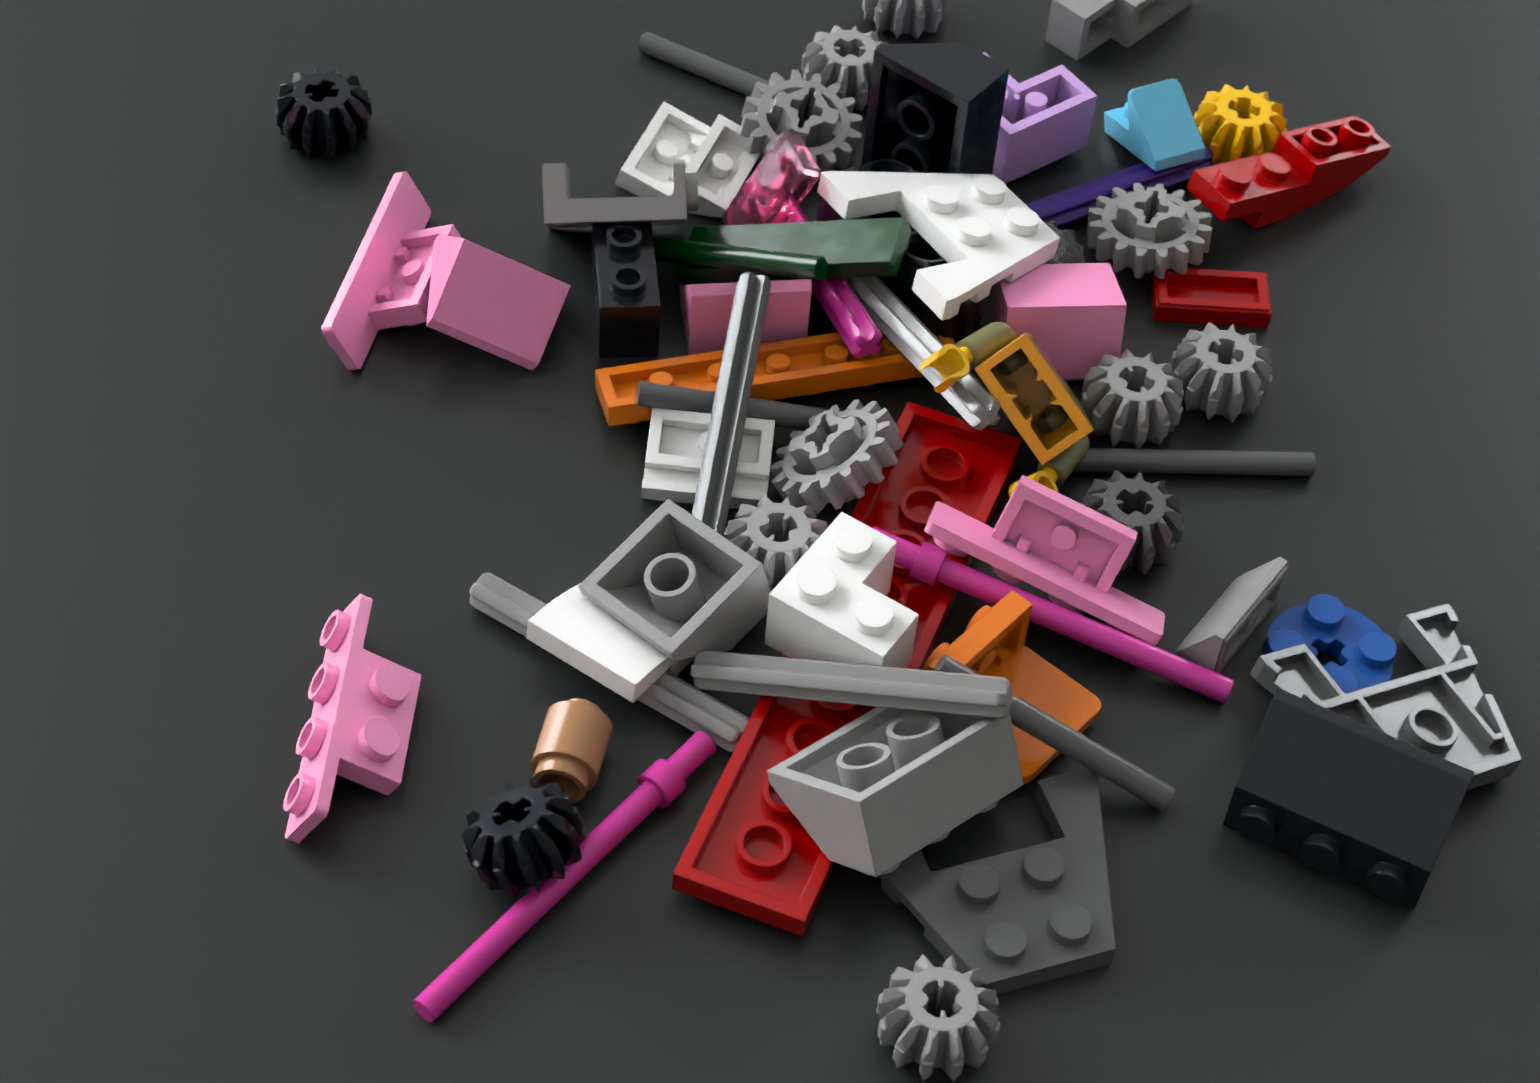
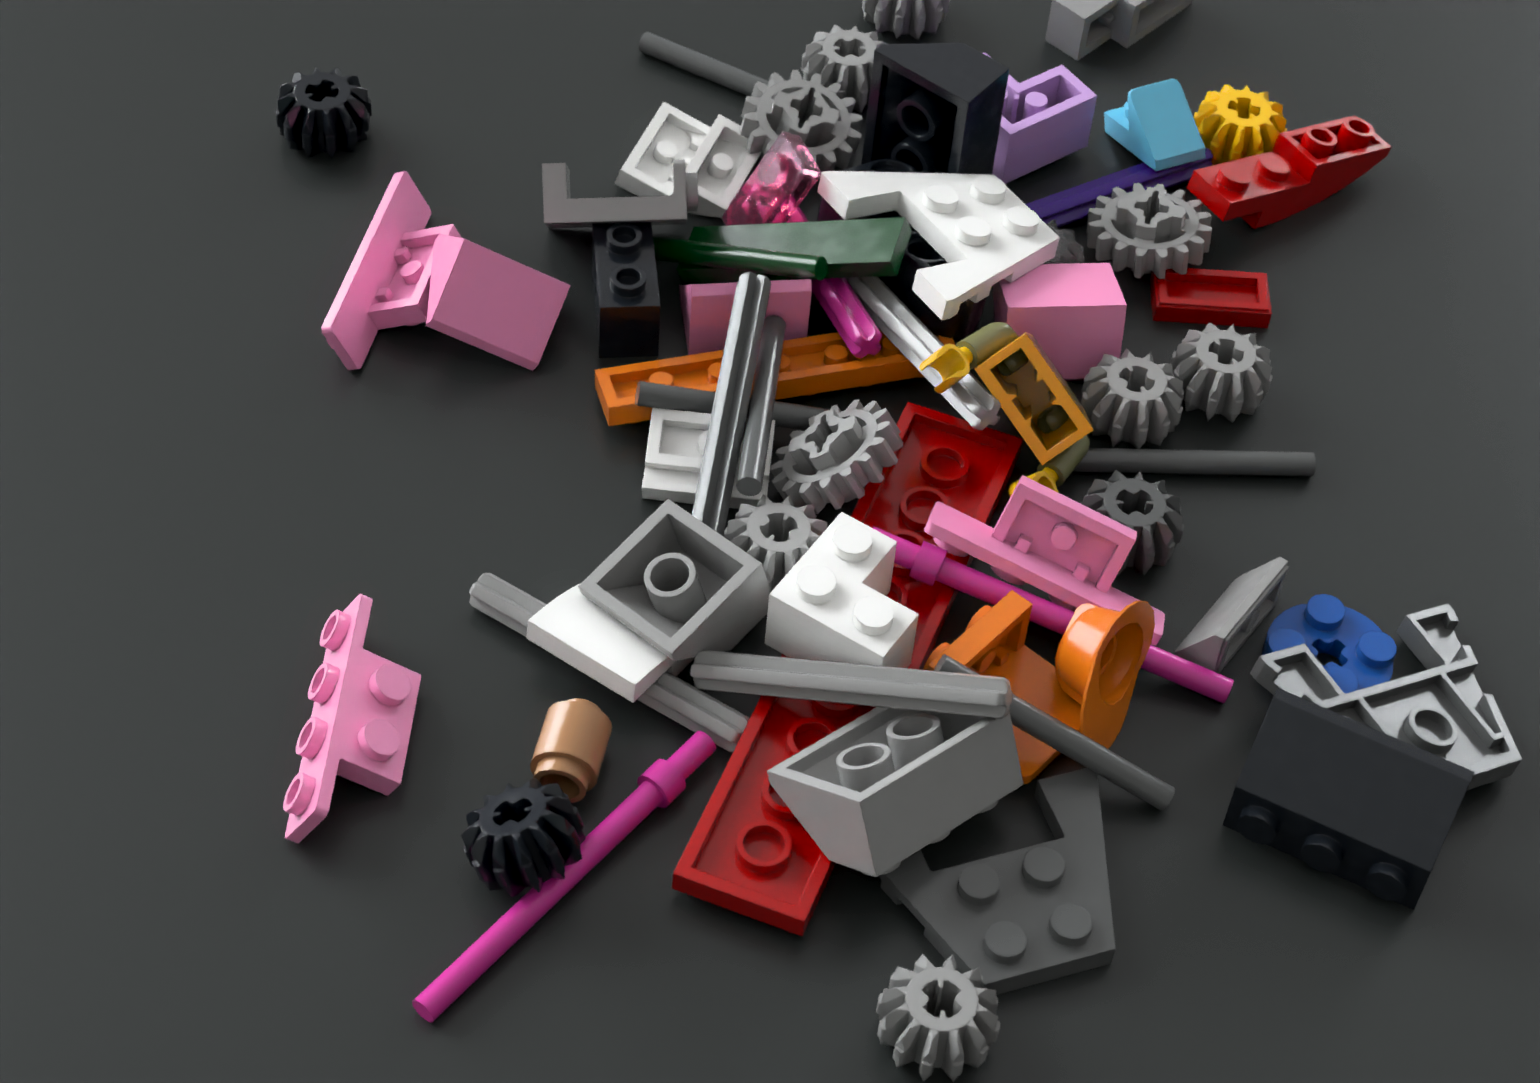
none -> dark grey bar [736,316,786,496]
none -> orange piece [1055,600,1155,749]

